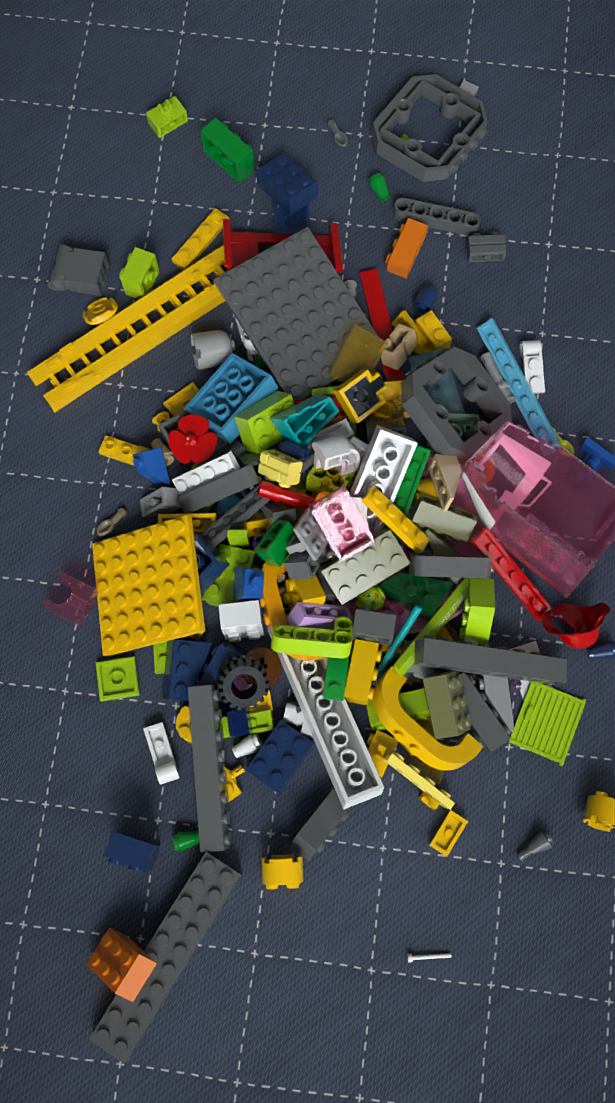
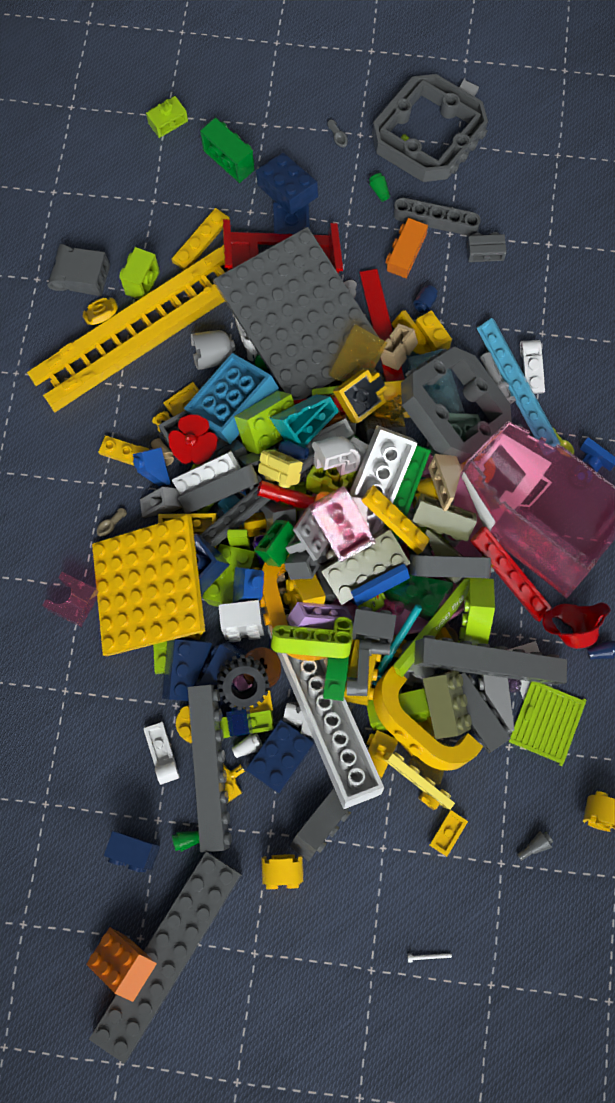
lime tile [96,656,140,702] -> none
none -> dark grey beam [347,640,390,696]
none -> blue tile [351,564,410,606]

